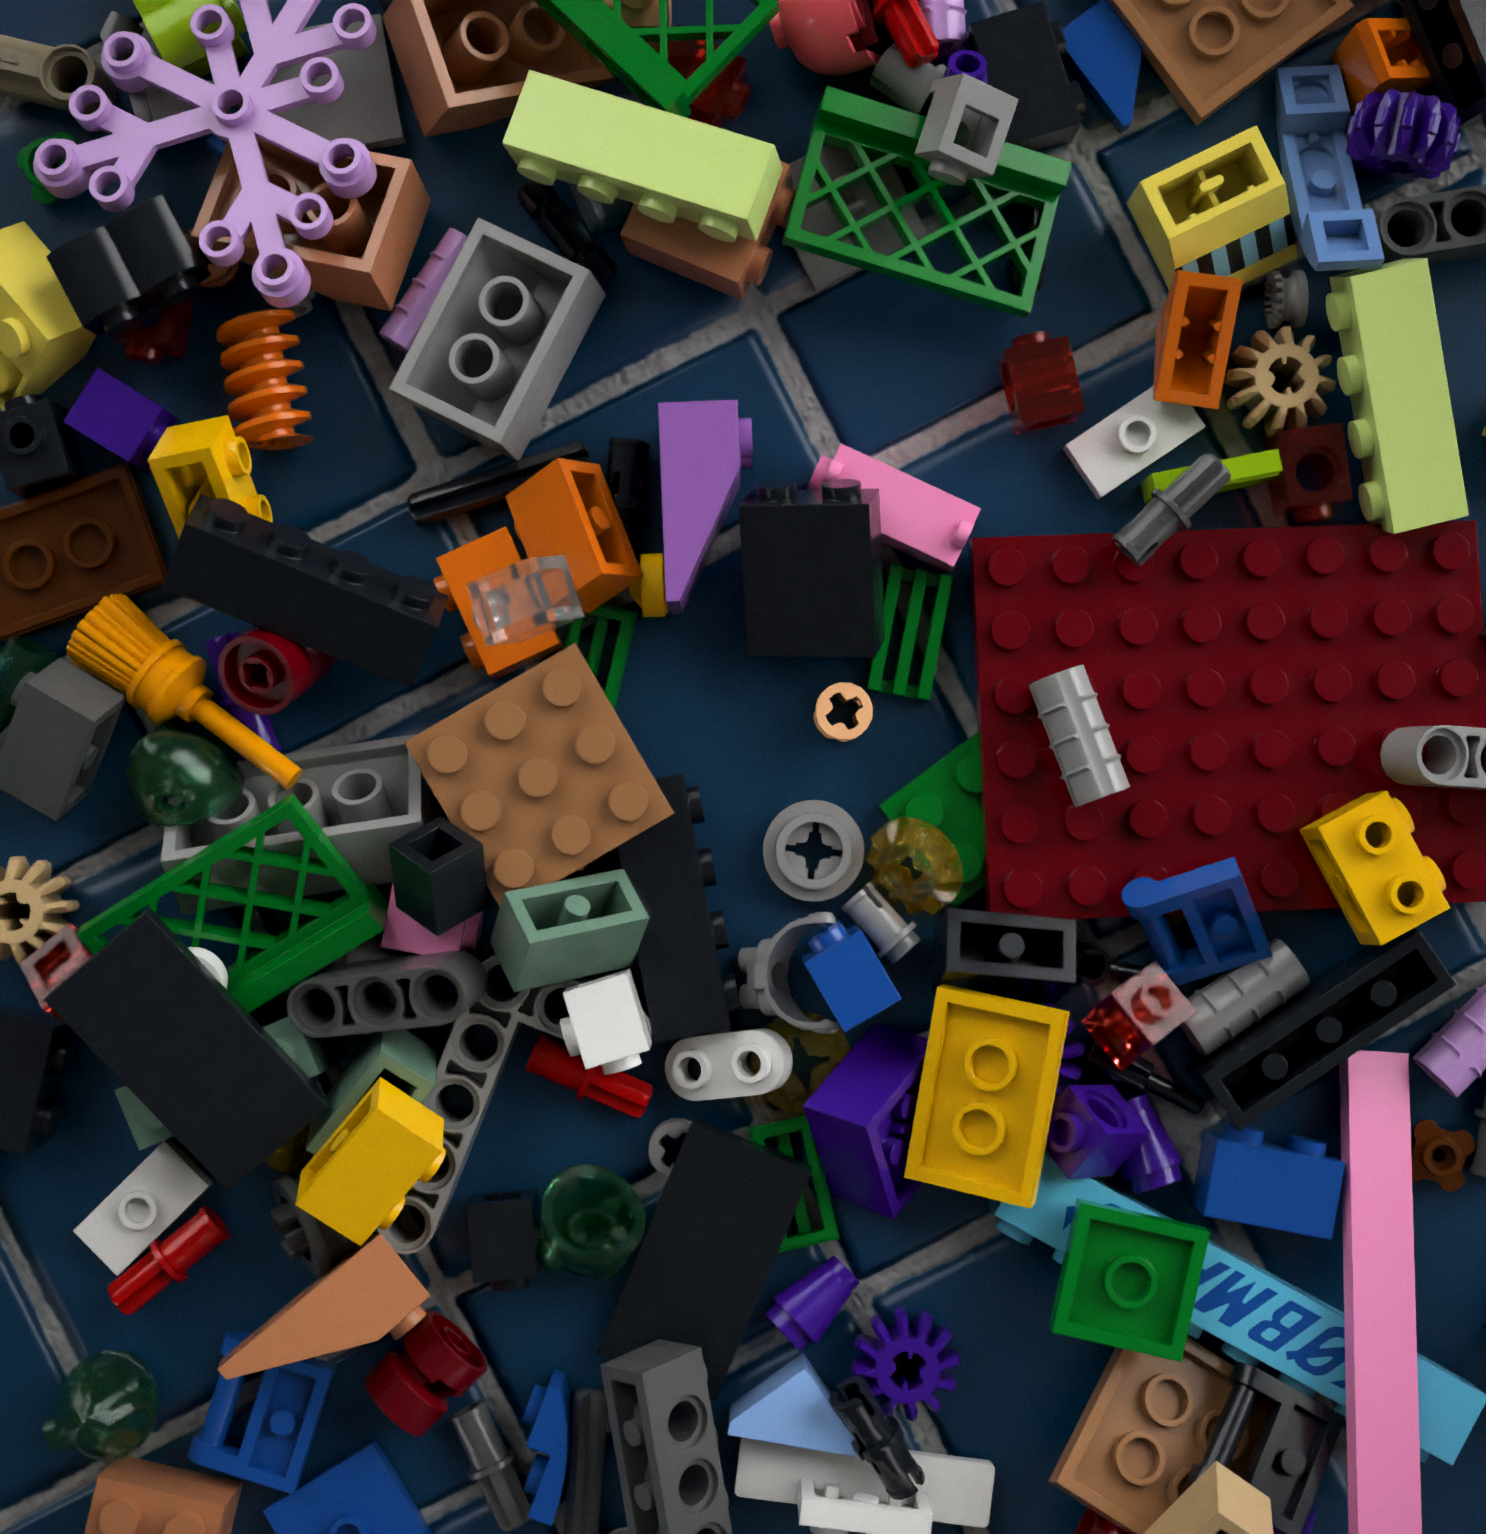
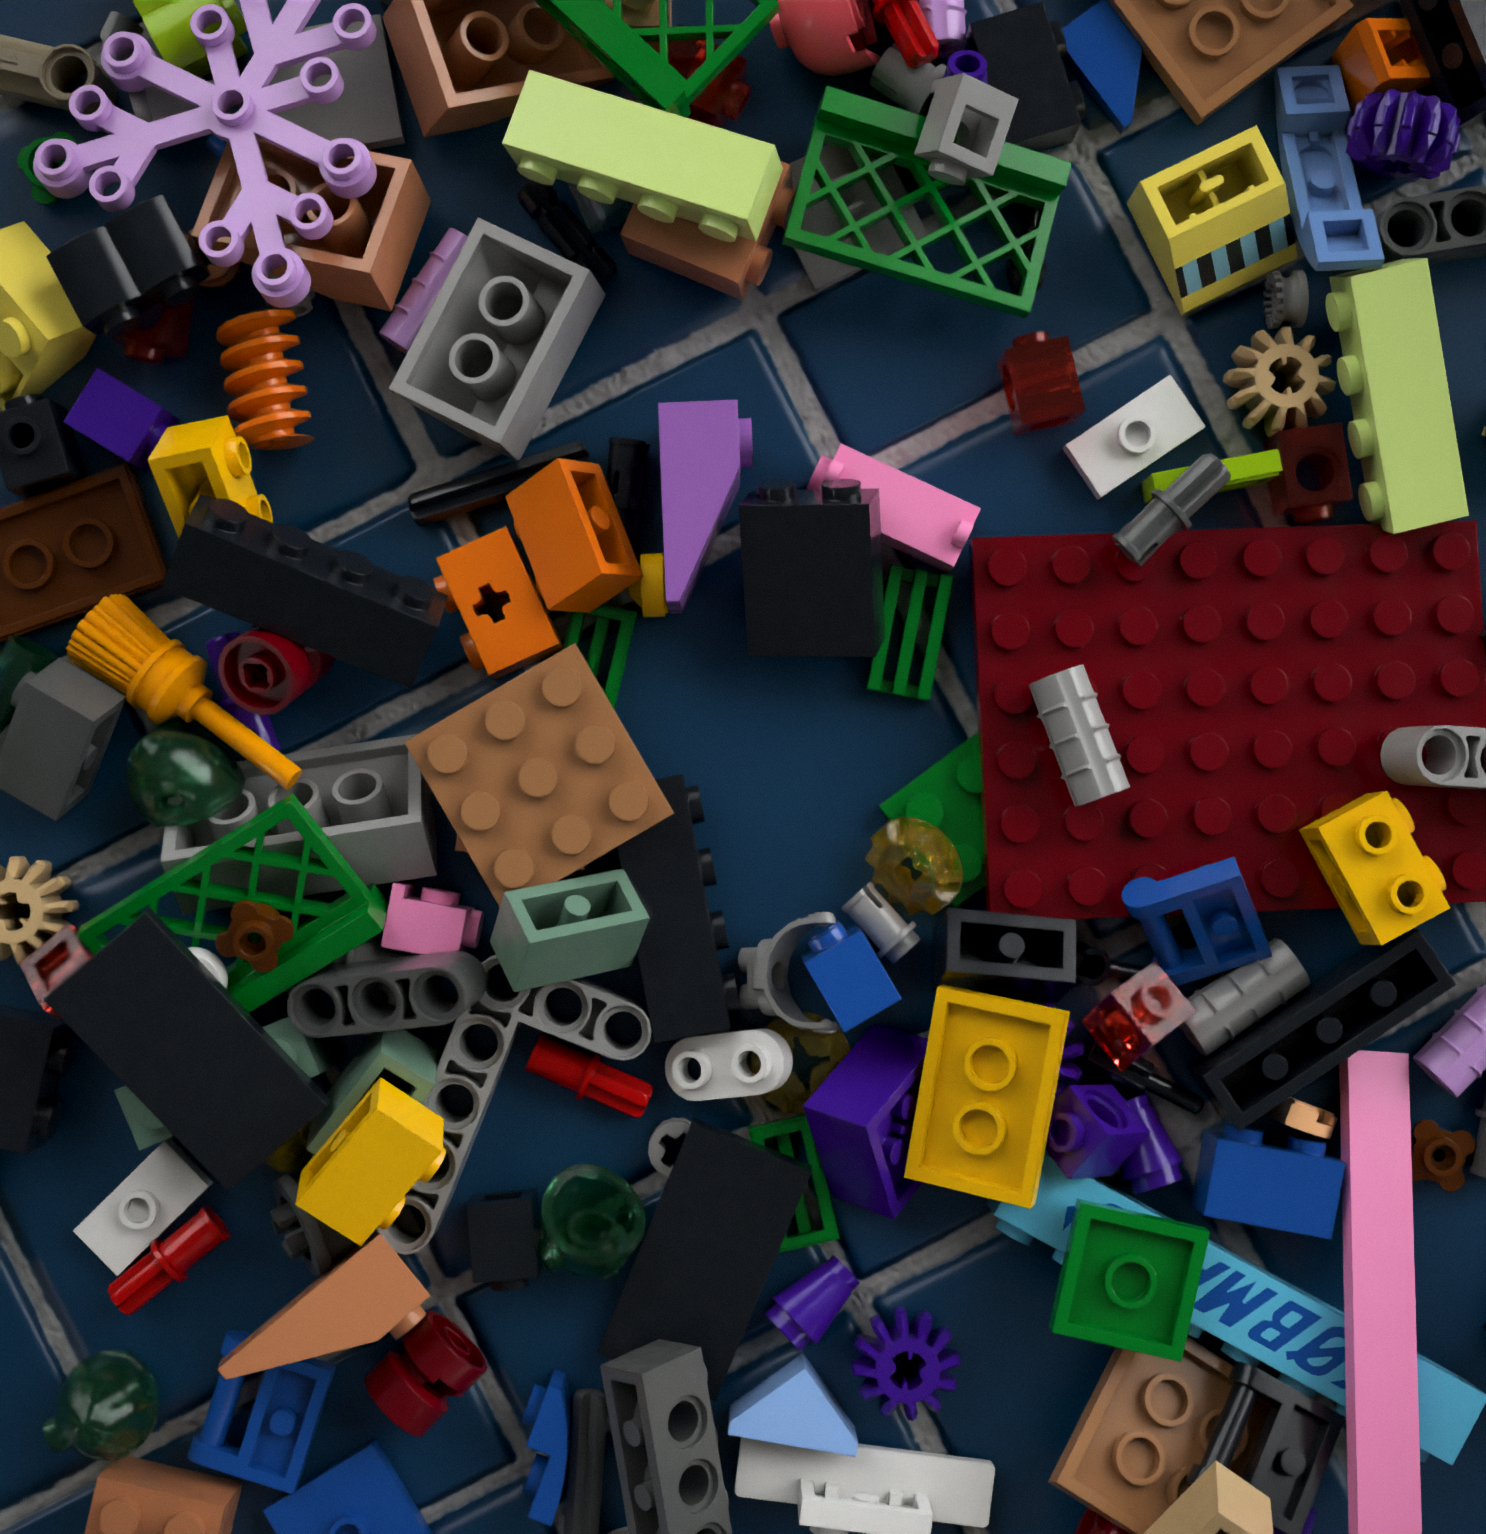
black brick [388,816,489,936] -> none
dark grey axle [448,1399,531,1532] -> none
clear brick [466,555,585,647] -> none
white brick [560,969,652,1075] -> none
light grey gear [763,800,864,902] -> none
light nougat bush [813,682,873,742] -> none
black pin [829,1376,925,1500] -> none
orange slope [1153,270,1243,409] -> none
none -> reddish brown plate [215,900,294,972]
none -> light nougat tile [1269,1097,1338,1139]

